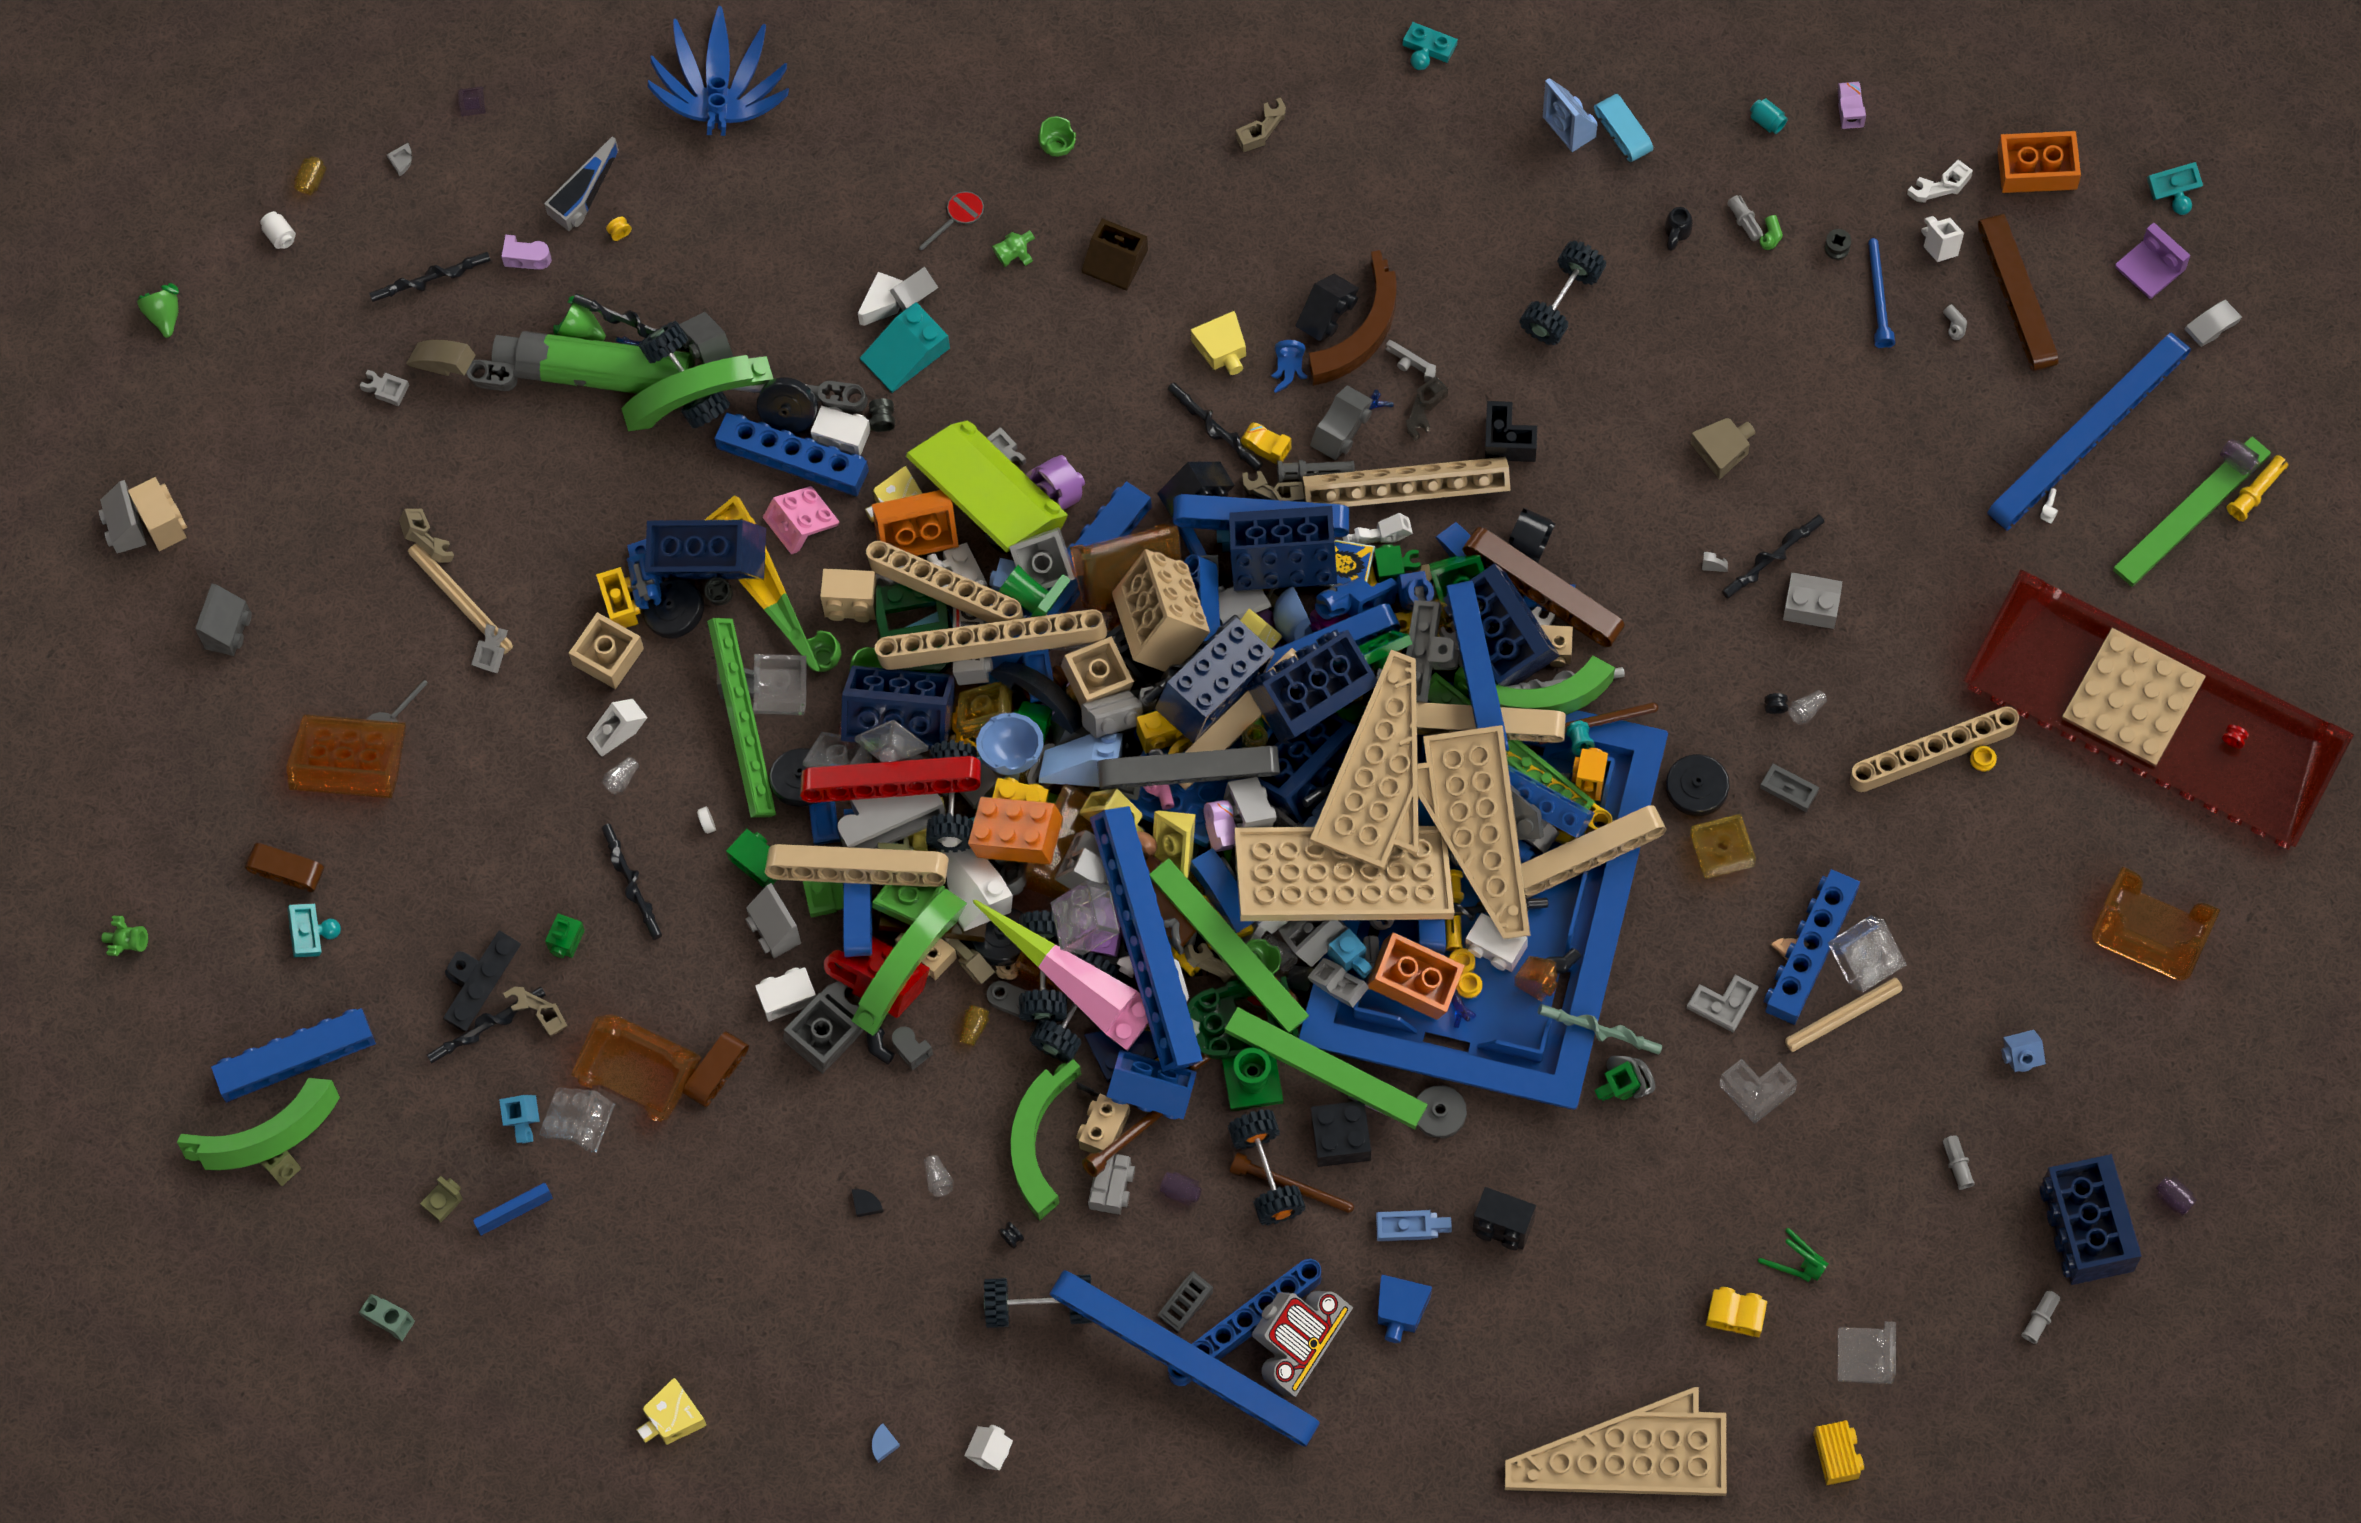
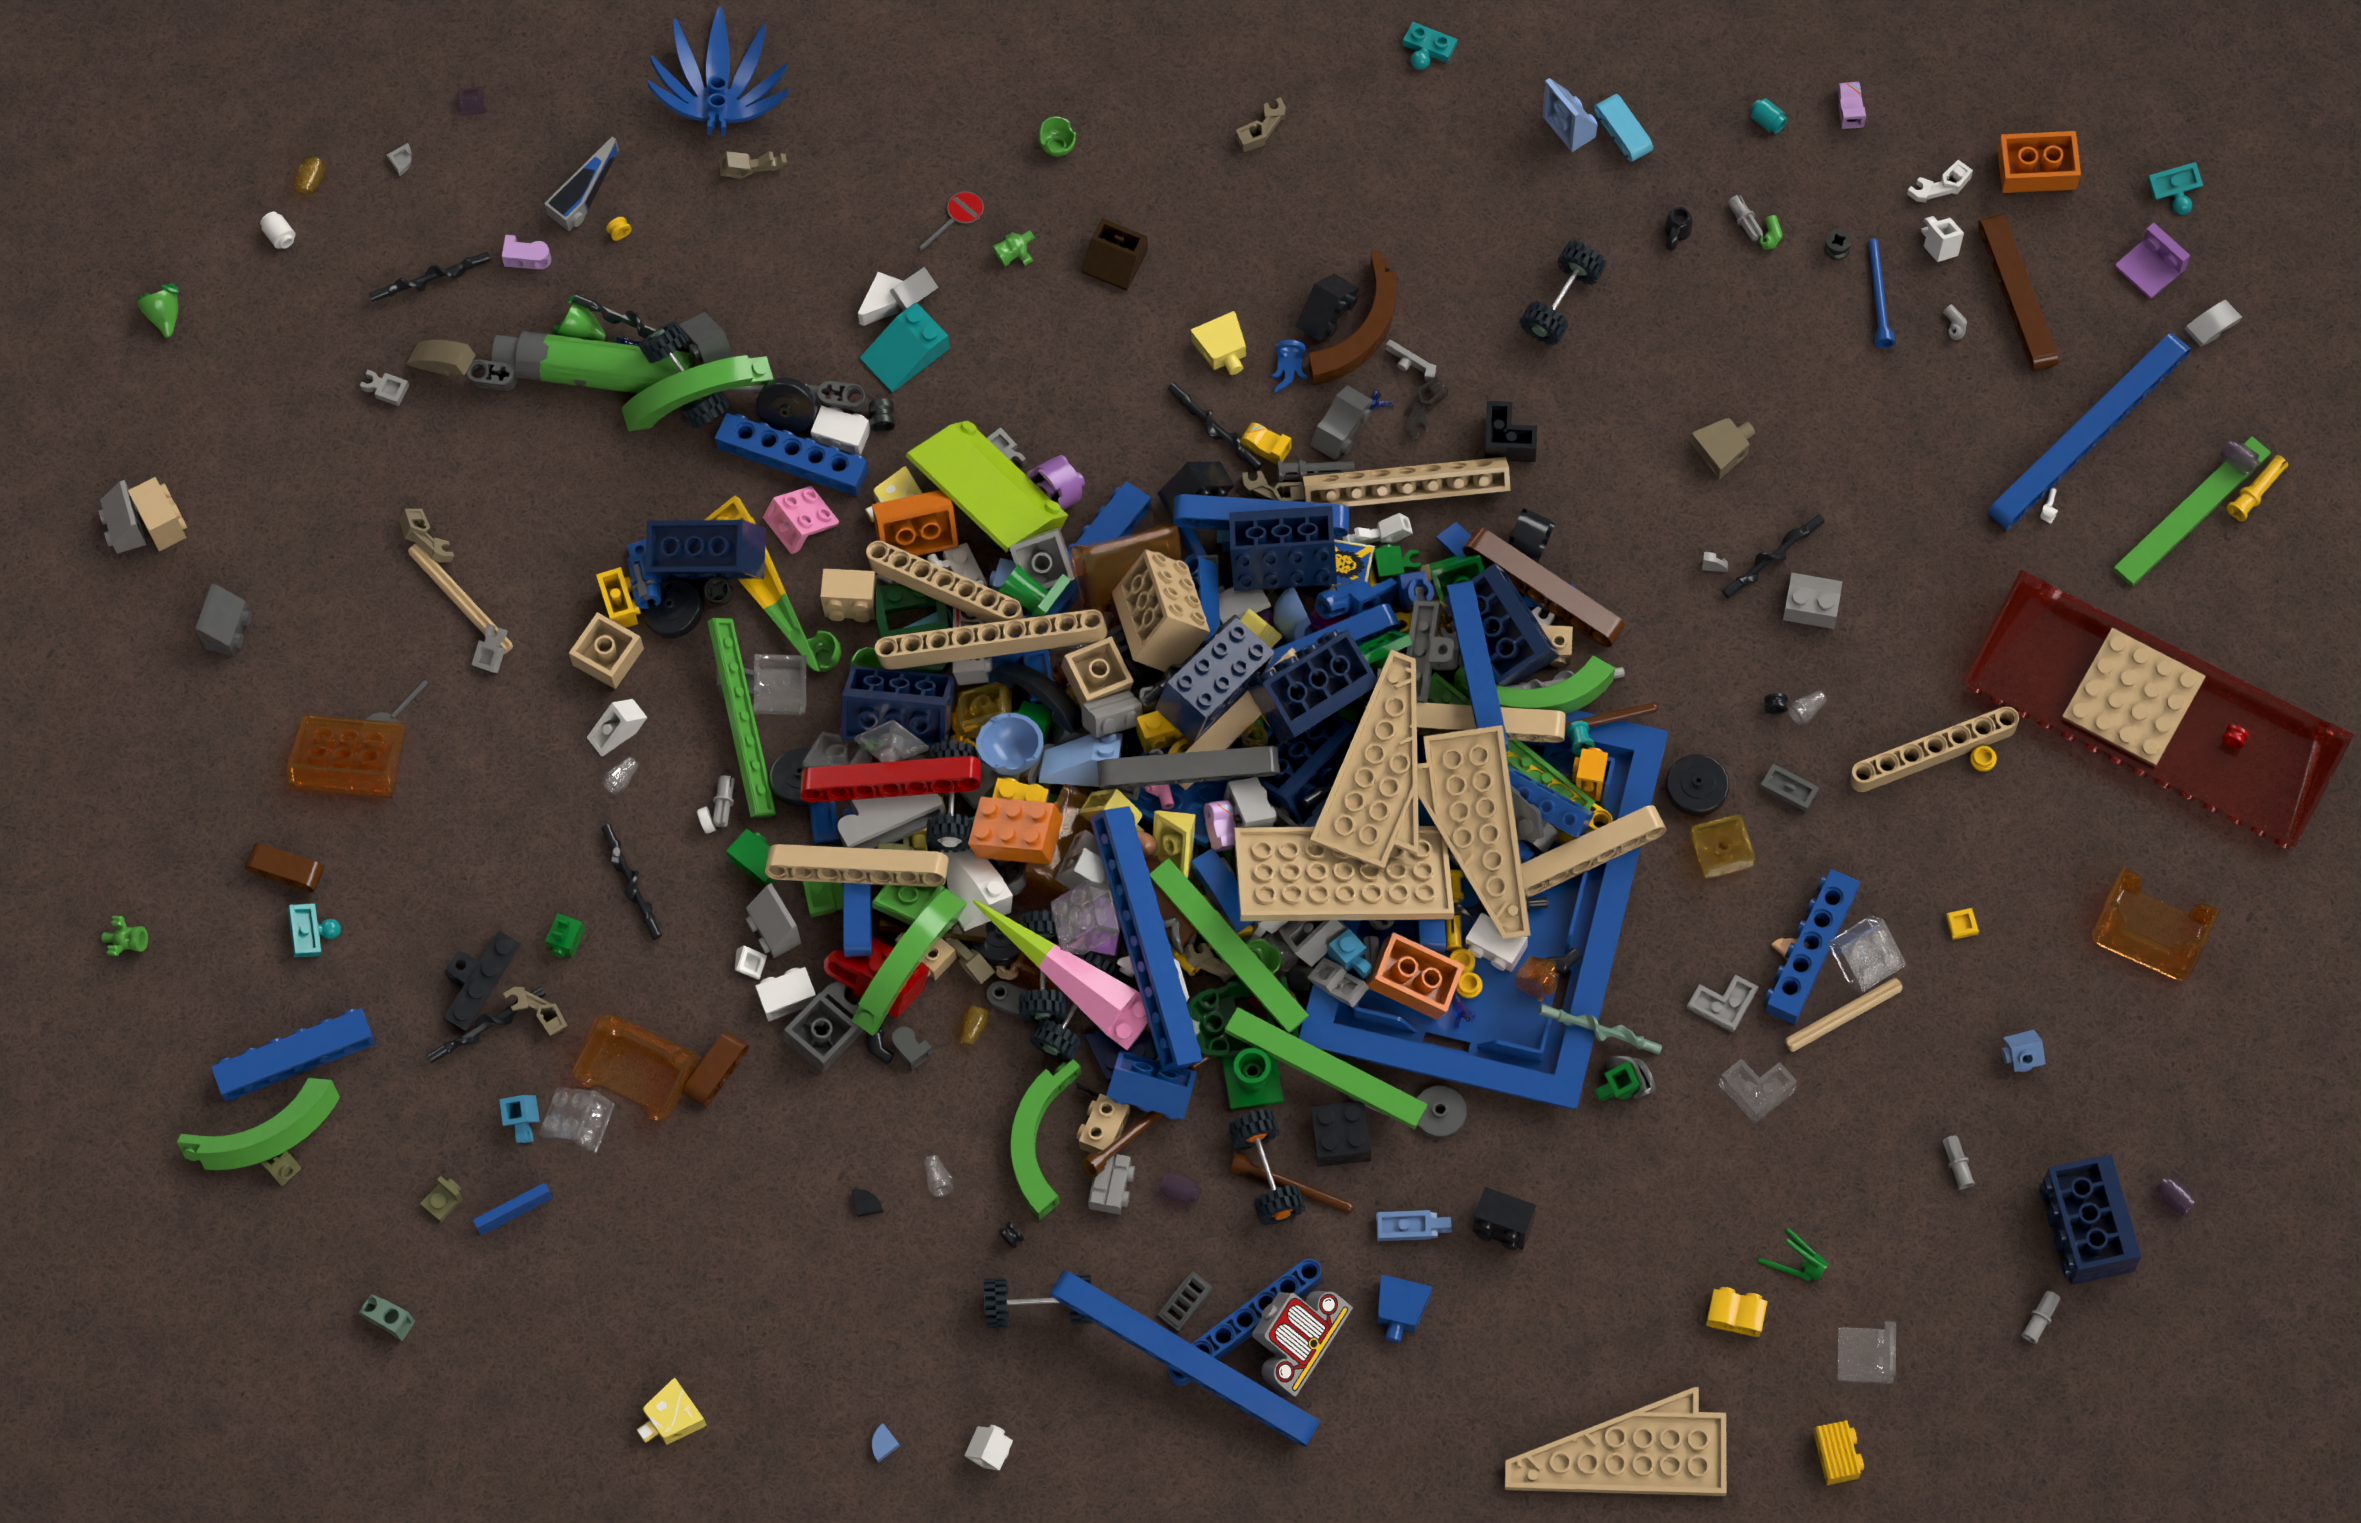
none -> light grey axle [713,775,735,827]
none -> dark tan piece [719,151,787,179]
none -> white slope [735,946,767,980]
none -> yellow tile [1946,908,1979,940]

